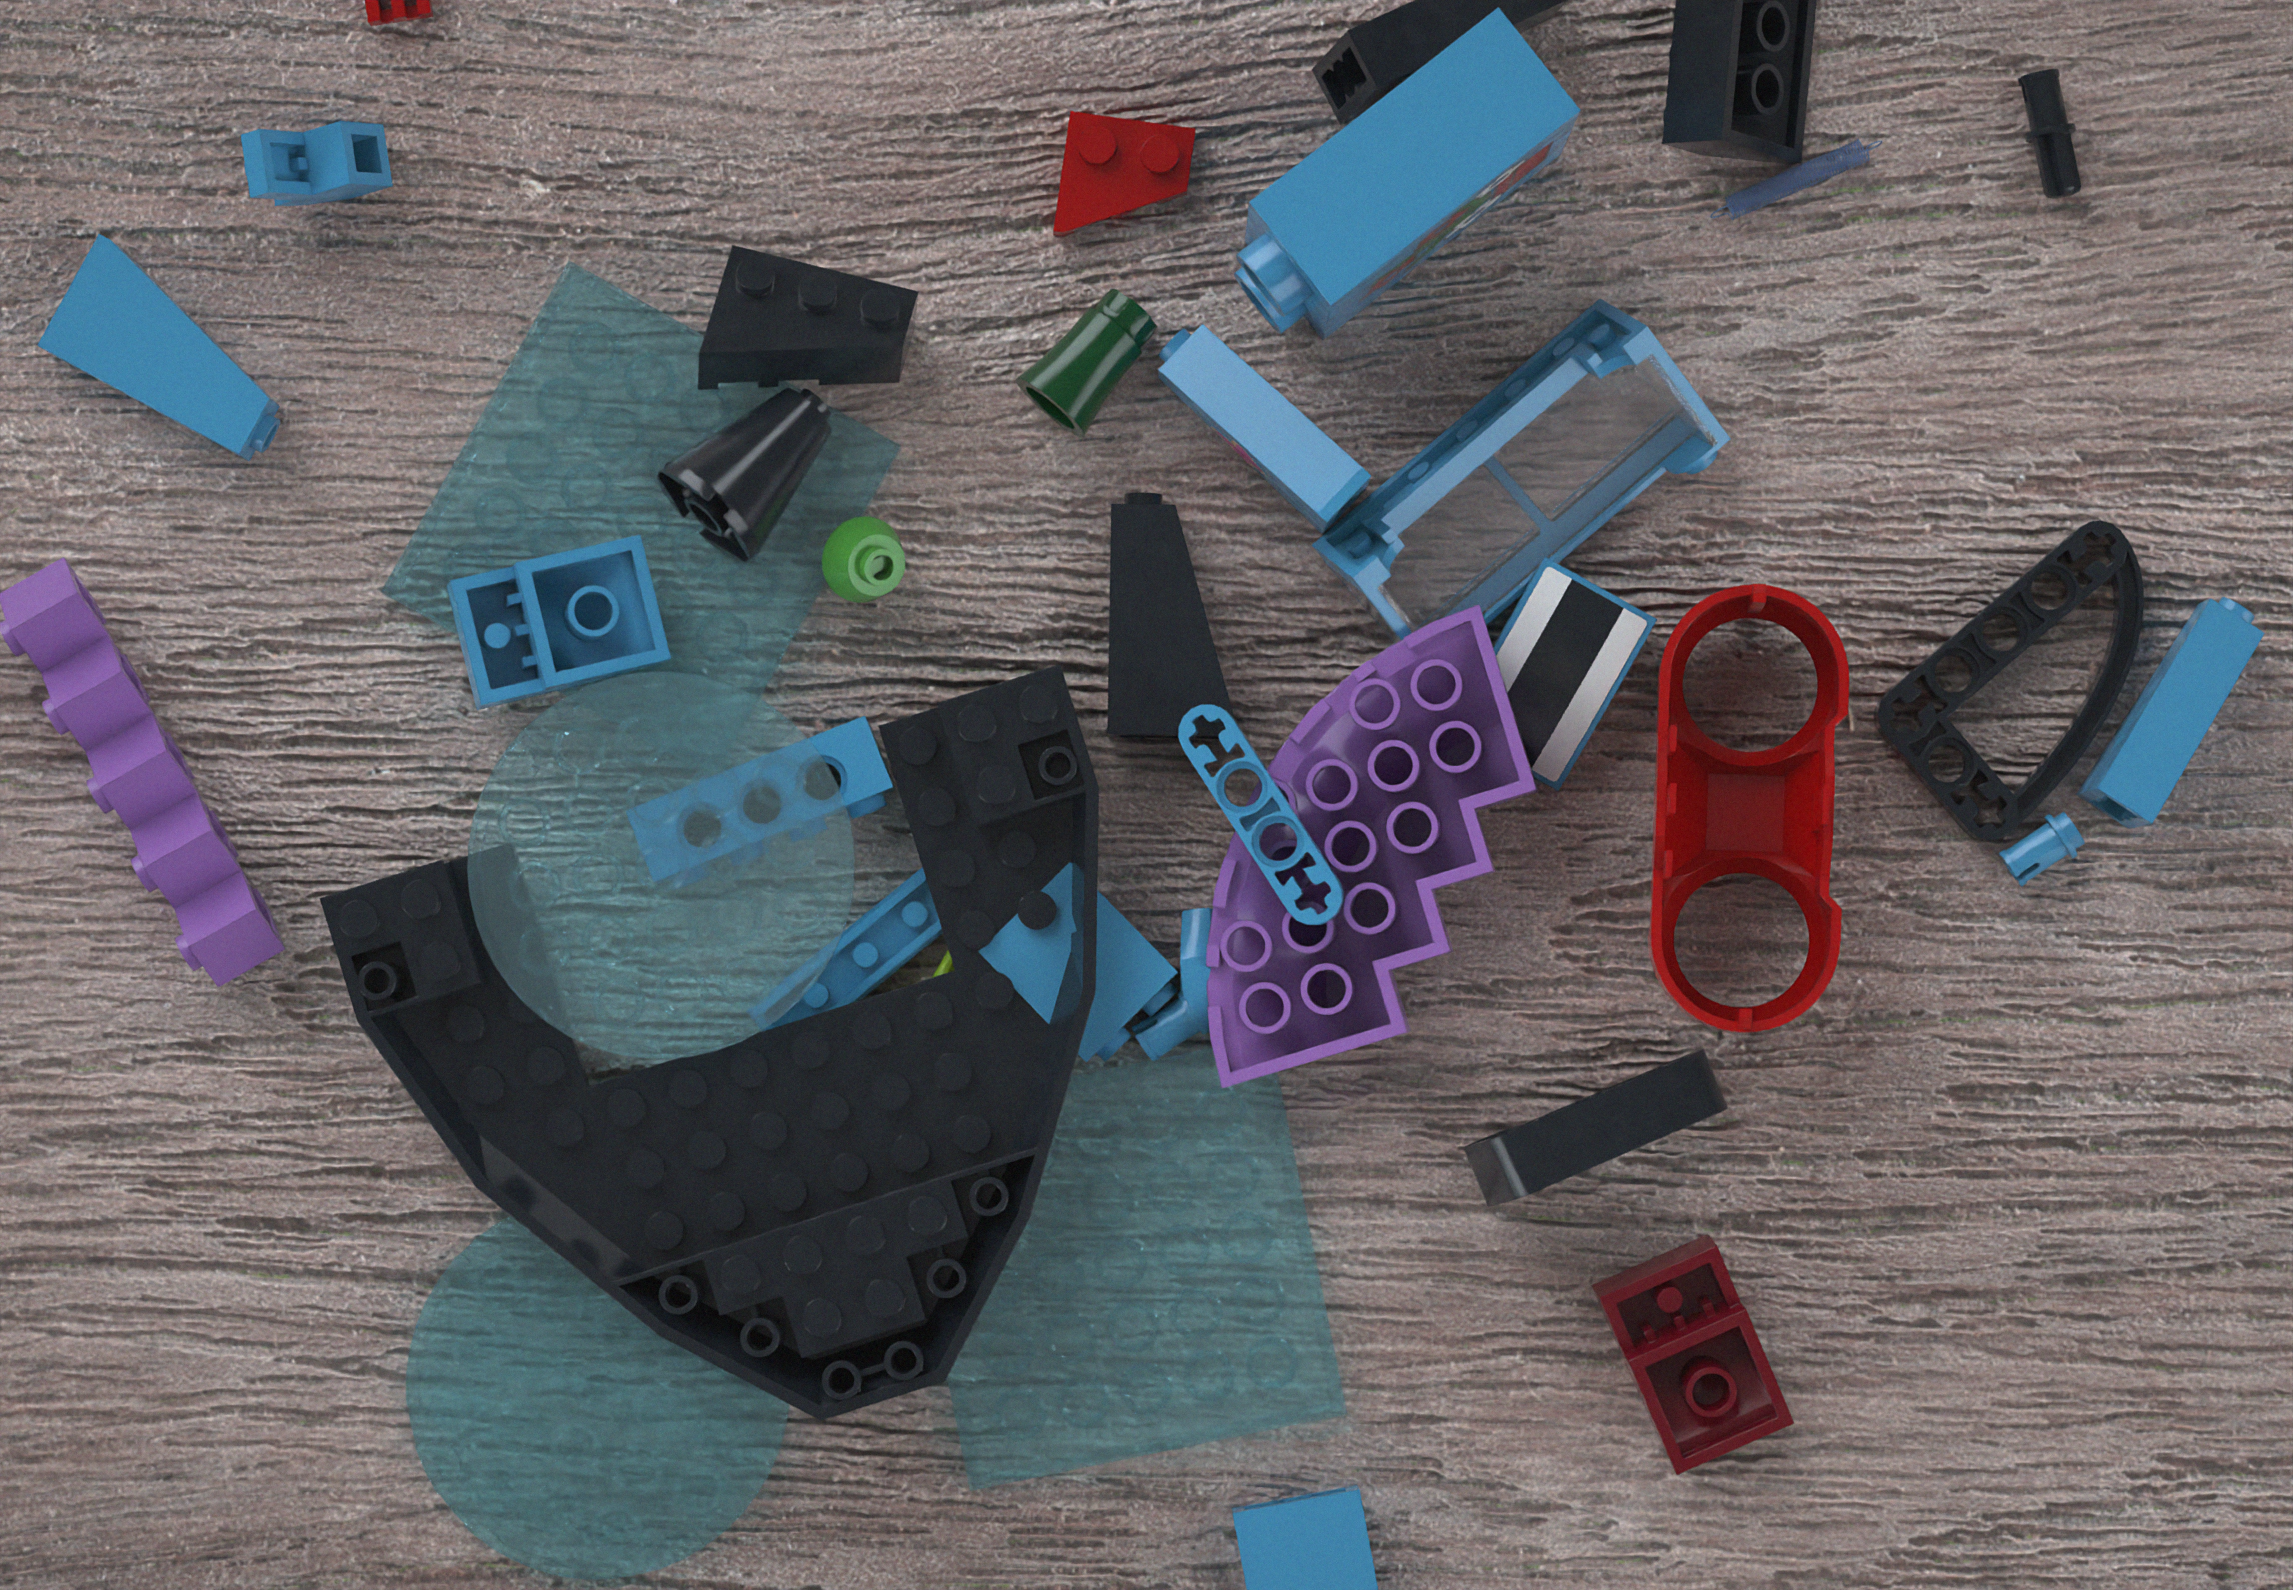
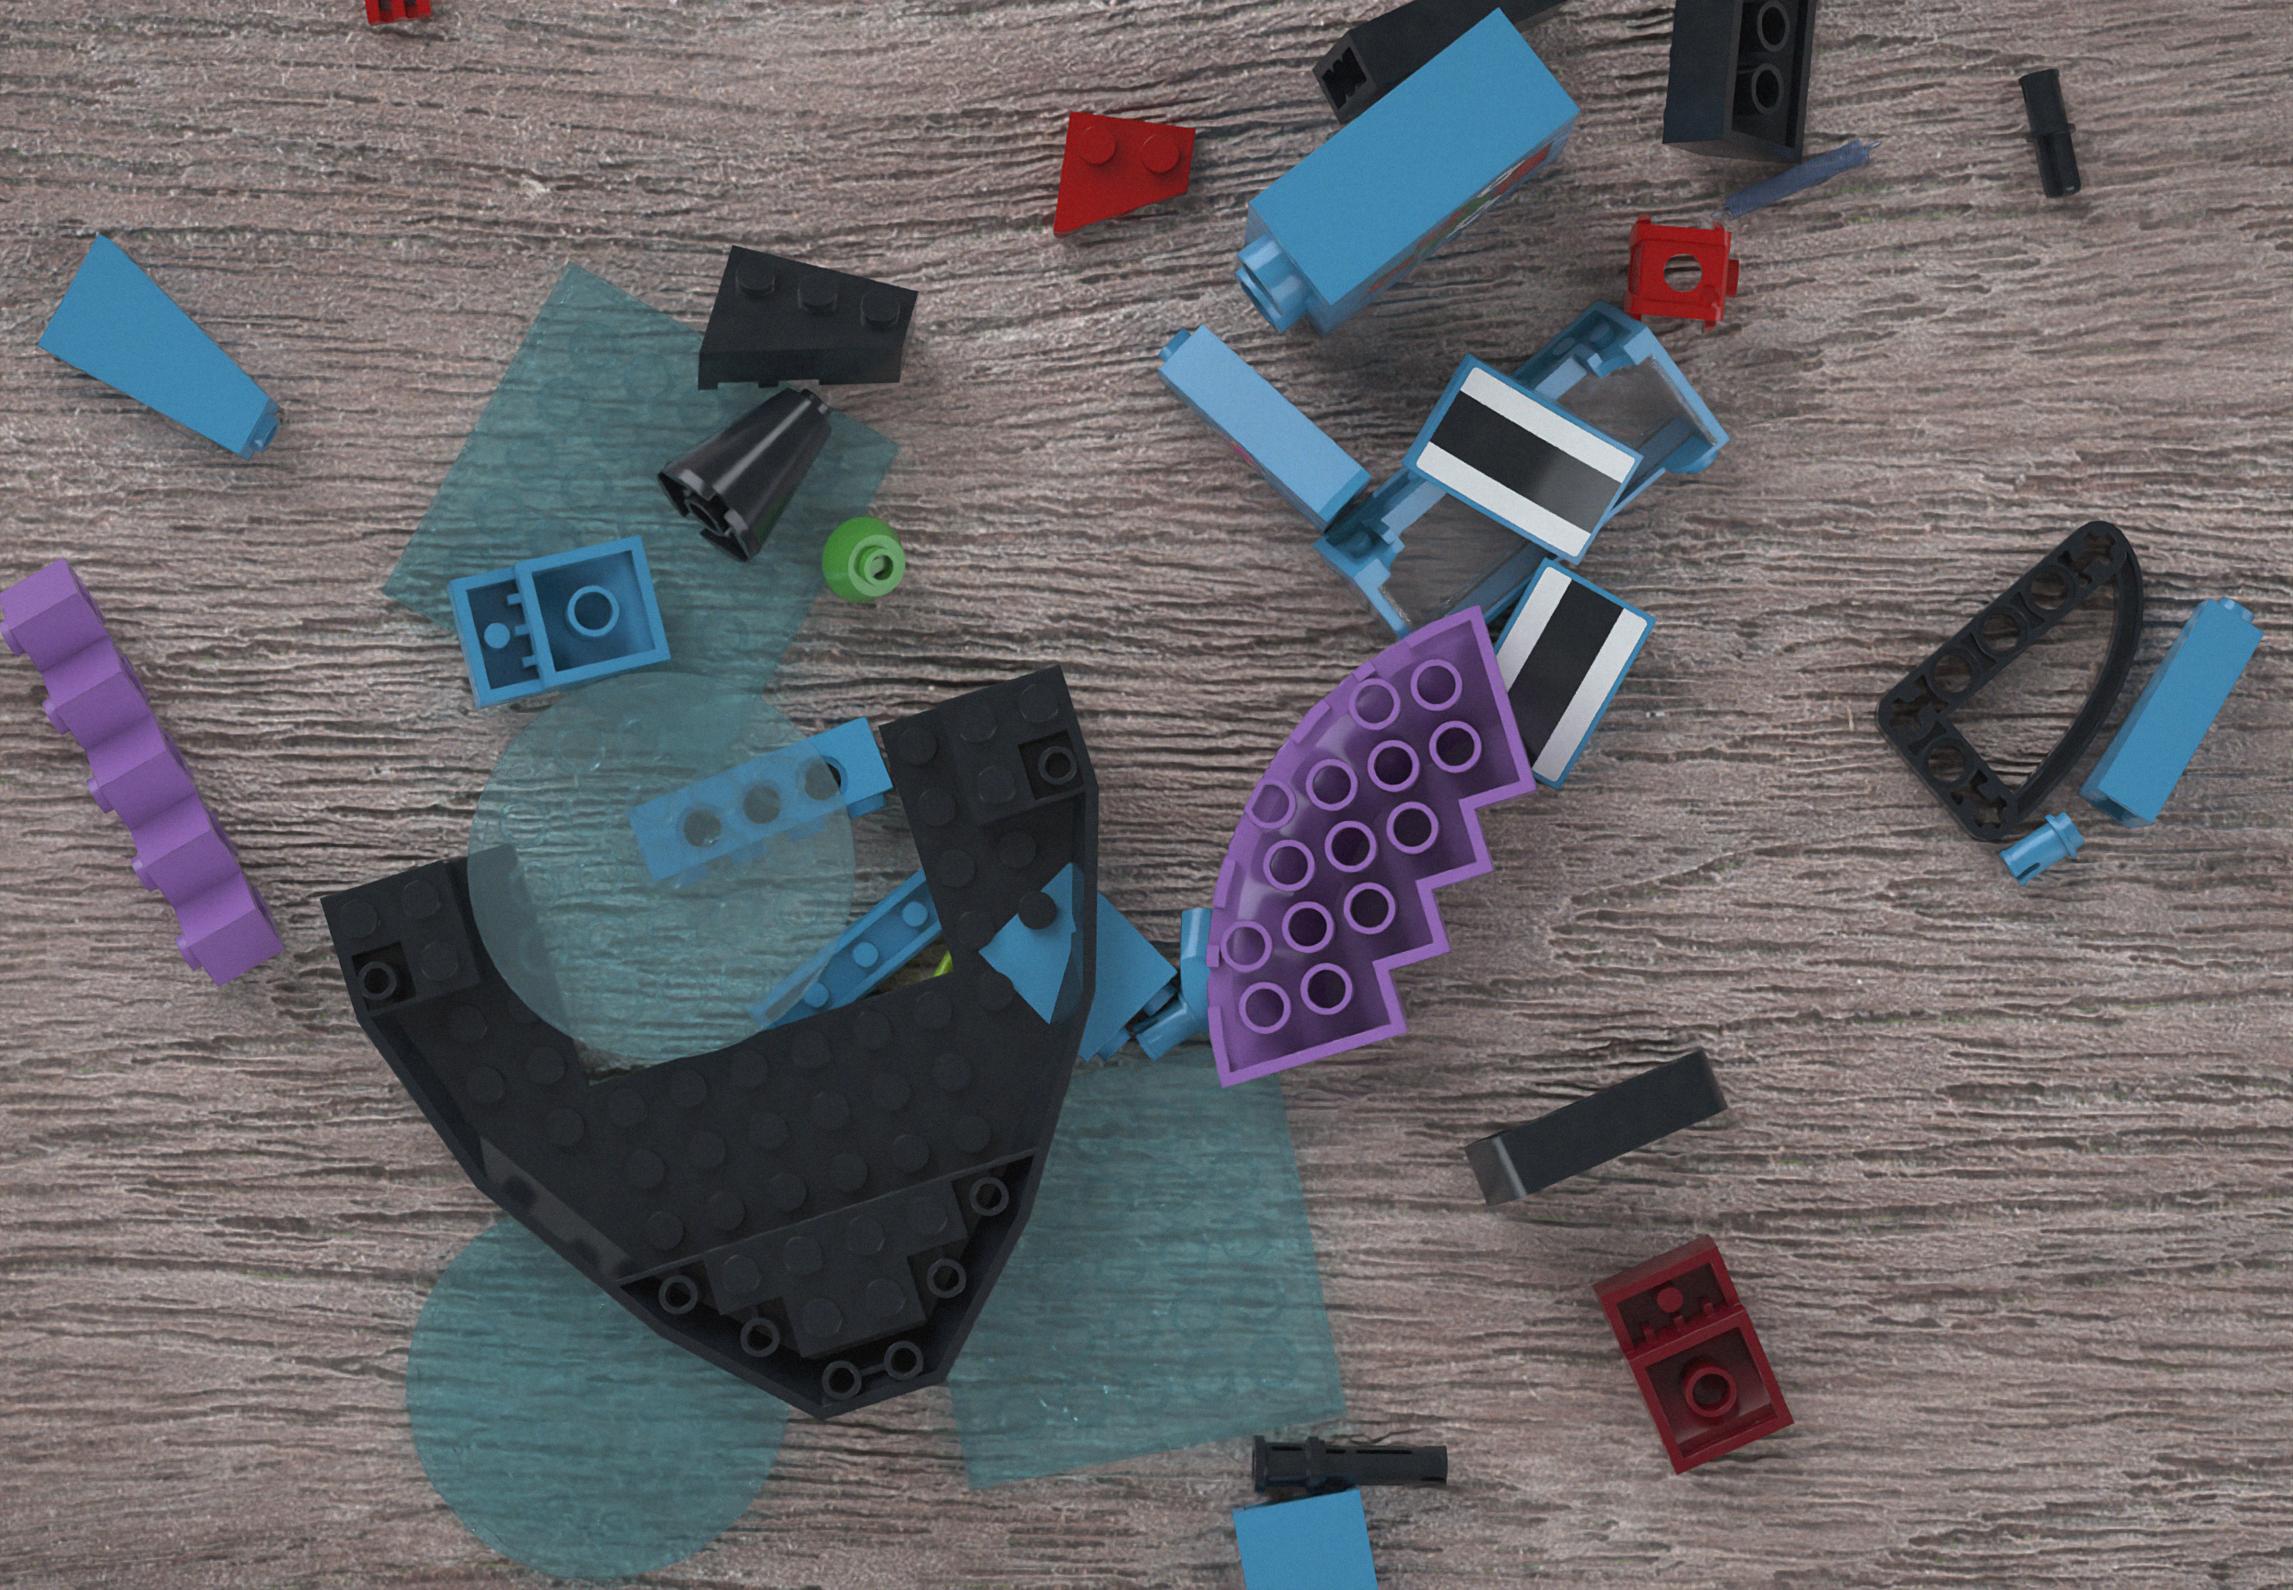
dark azure brick [241,121,393,206] -> none
dark green plant [1016,289,1157,437] -> none
black slope [1107,493,1235,739] -> none
dark azure beam [1178,704,1344,925] -> none
red piece [1648,584,1849,1033] -> none
none -> black pin [1251,1435,1448,1494]
none -> slope [1401,353,1644,566]
none -> red piece [1623,213,1739,334]

